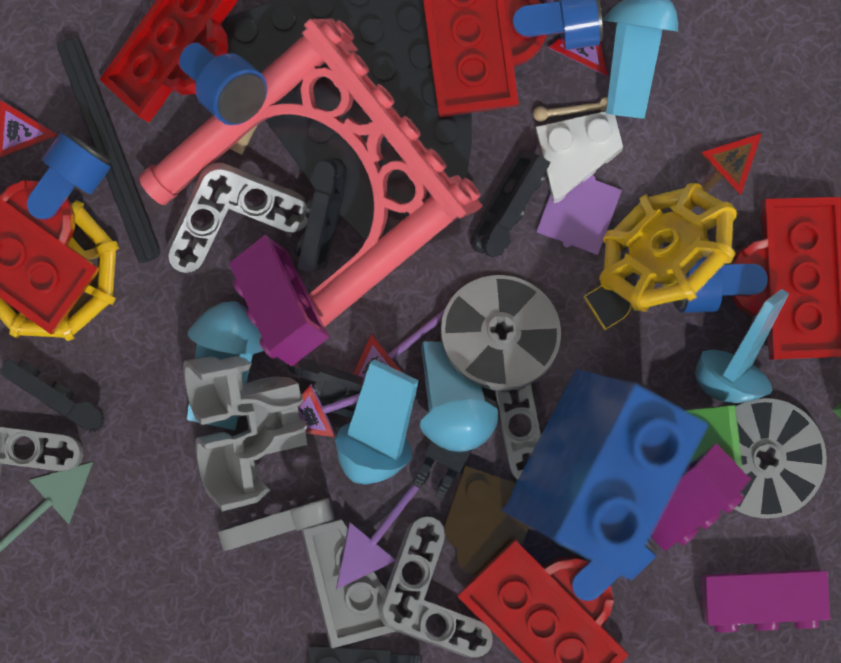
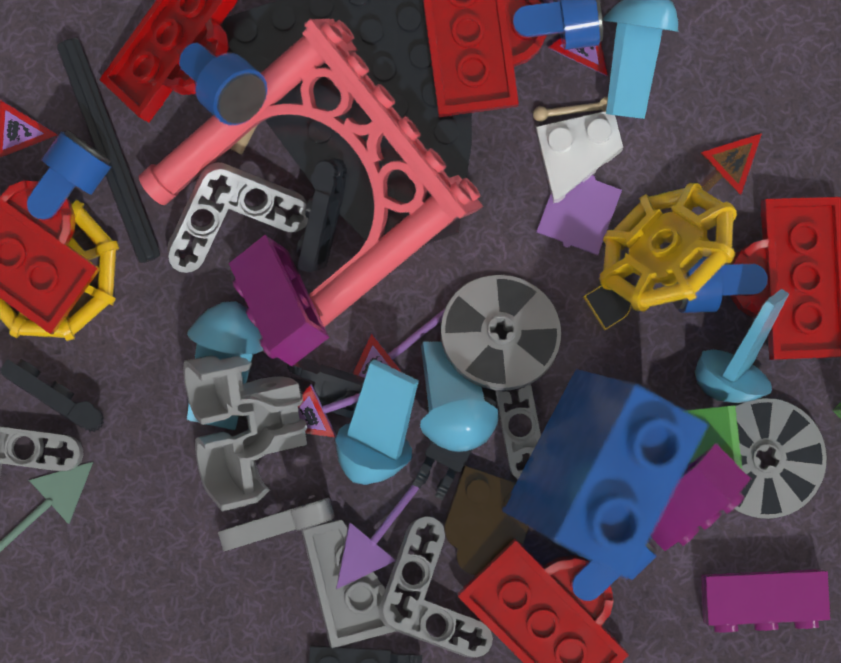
black hinge [470,151,551,258] -> none

